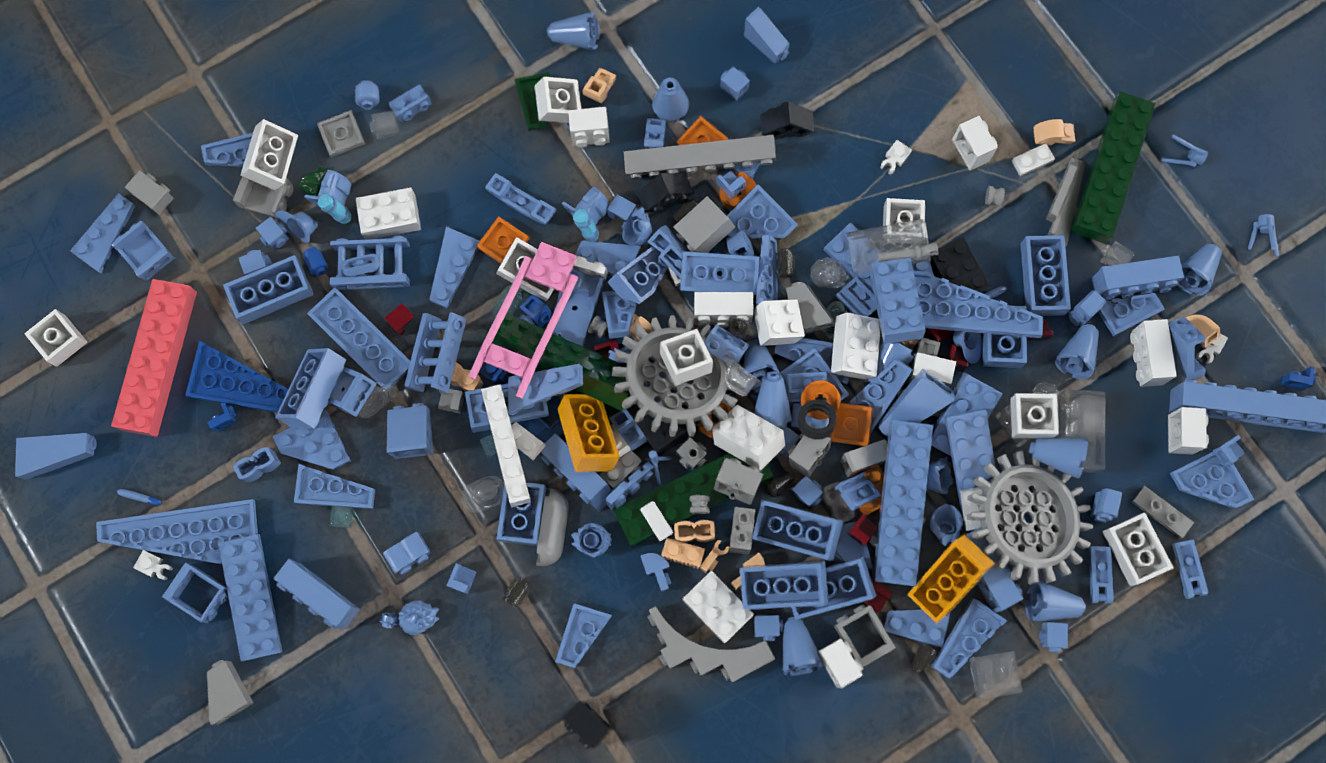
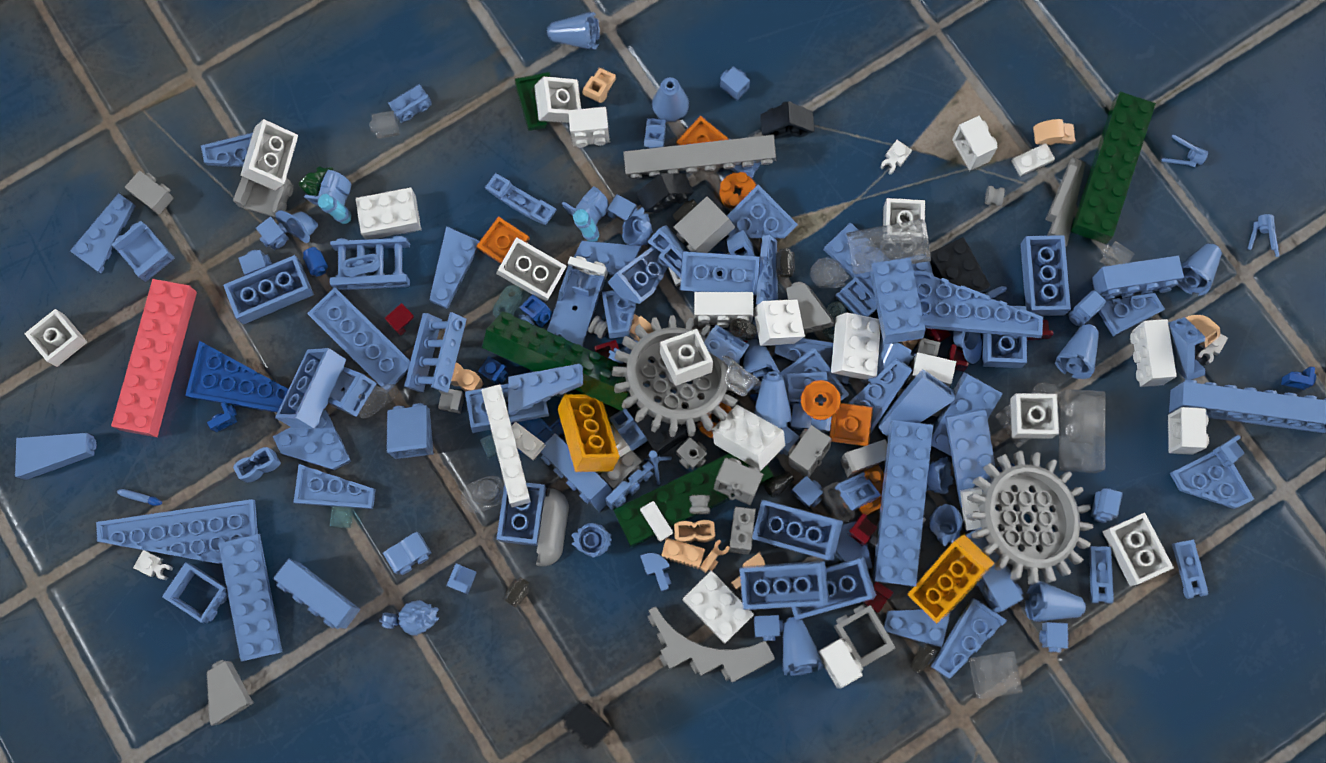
light grey tile [317,110,365,158] -> none
medium blue head [355,81,380,110] -> none
bright pink plate [468,242,578,399] -> none
medium blue wing [555,603,612,668] -> none
medium blue panel [716,171,746,199] -> none
medium blue slope [744,7,789,64] -> none
black tyre [798,399,837,440] -> none
light grey pin [878,242,938,262] -> none
medium blue cone [1029,438,1088,478] -> none
light grey plate [1132,486,1194,539] -> none

